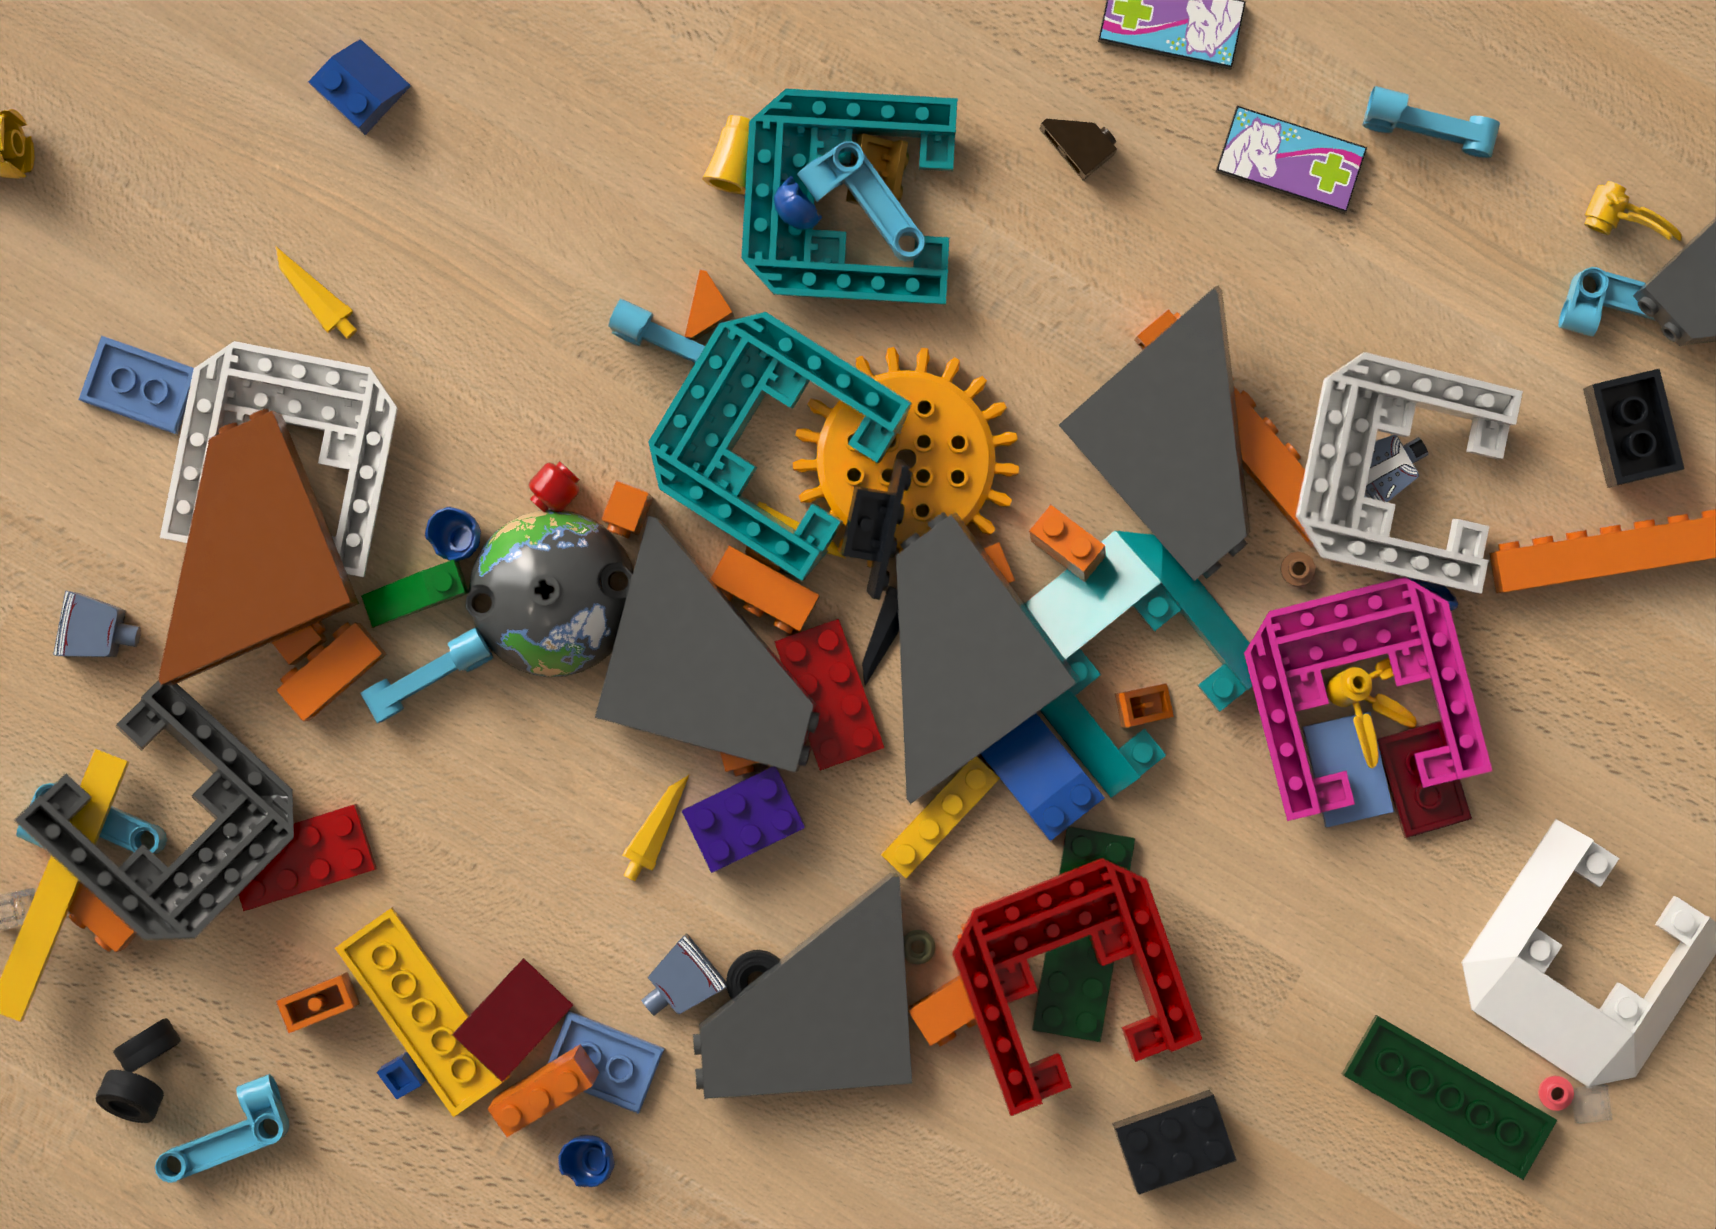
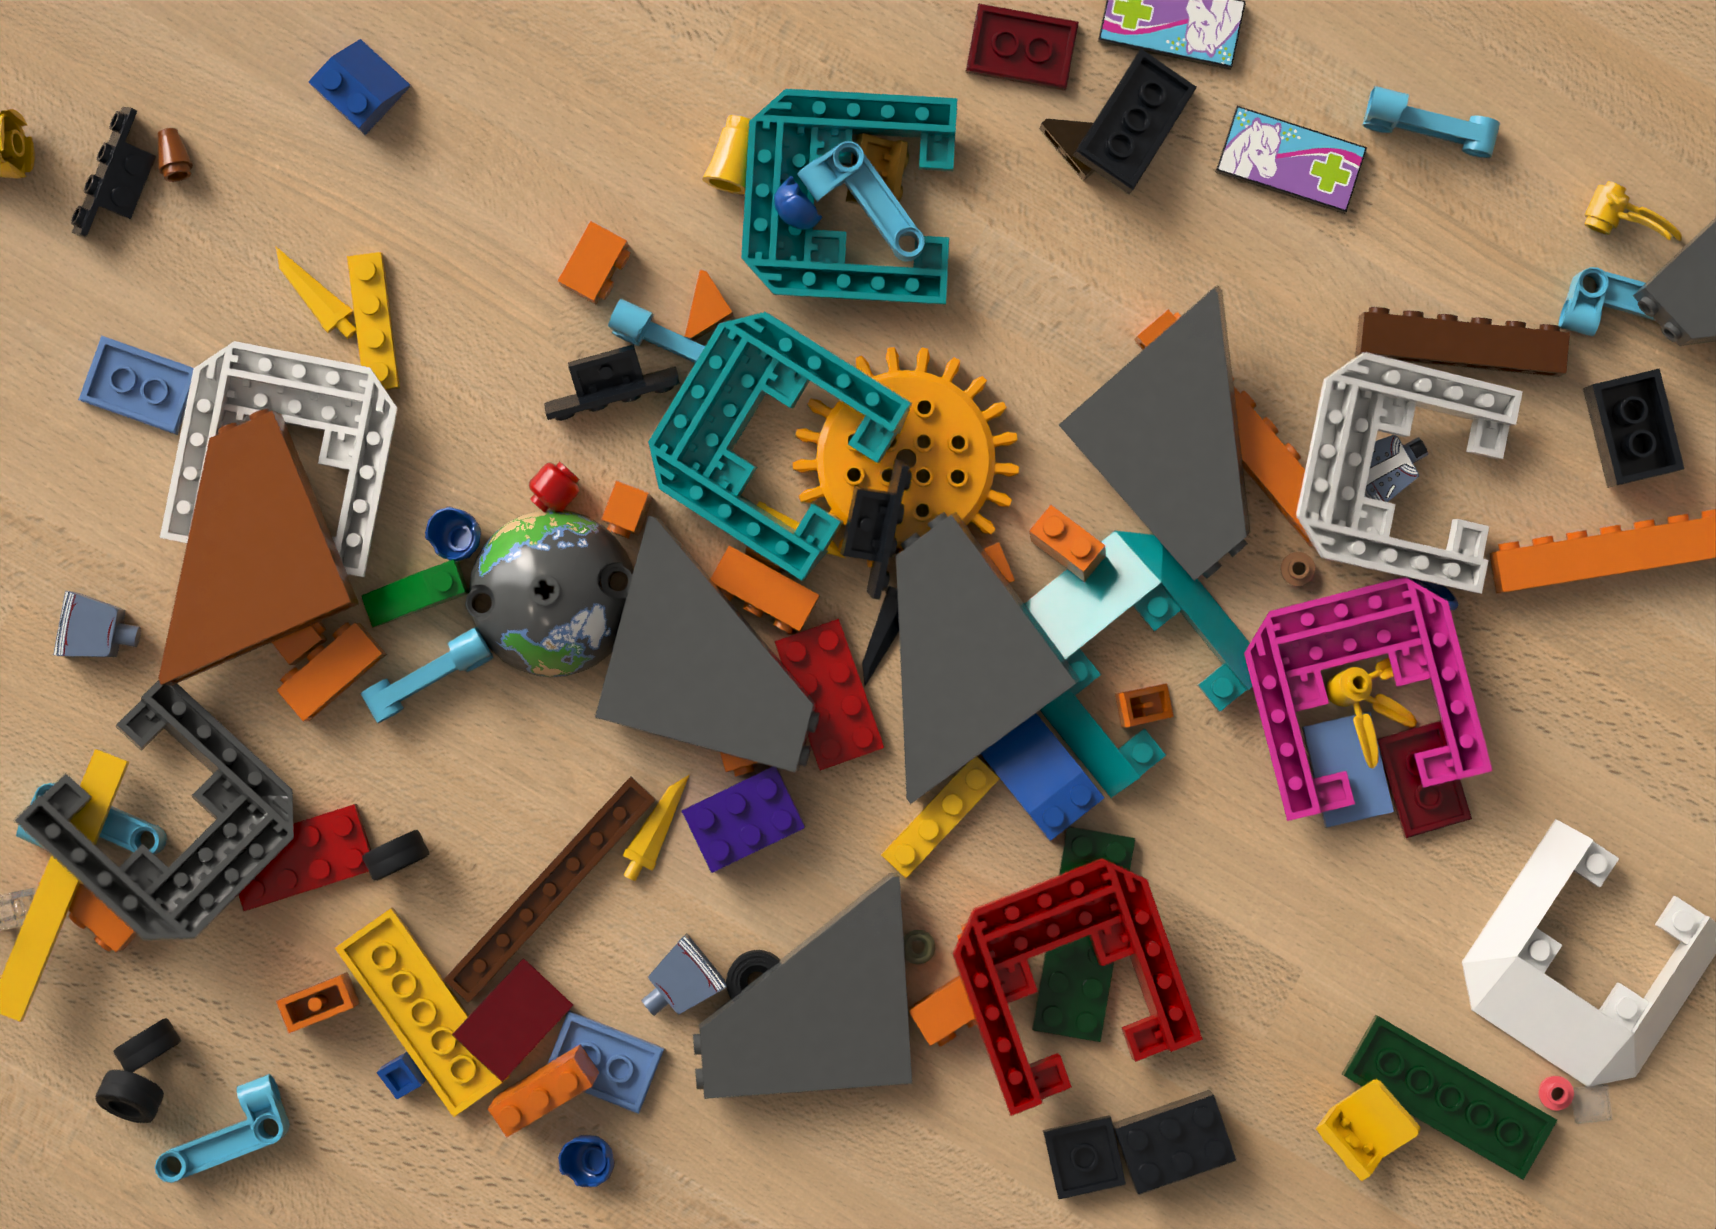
none -> black bracket [71,107,156,237]
none -> dark orange cone [157,128,193,182]
none -> yellow plate [347,252,400,390]
none -> black tyre [362,830,430,881]
none -> reddish brown plate [444,776,657,1003]
none -> black bracket [544,344,680,421]
none -> orange brick [558,221,631,305]
none -> dark red tile [966,3,1079,91]
none -> black plate [1043,1115,1126,1200]
none -> black tile [1072,49,1197,194]
none -> yellow bracket [1316,1079,1421,1182]
none -> reddish brown brick [1355,307,1570,377]

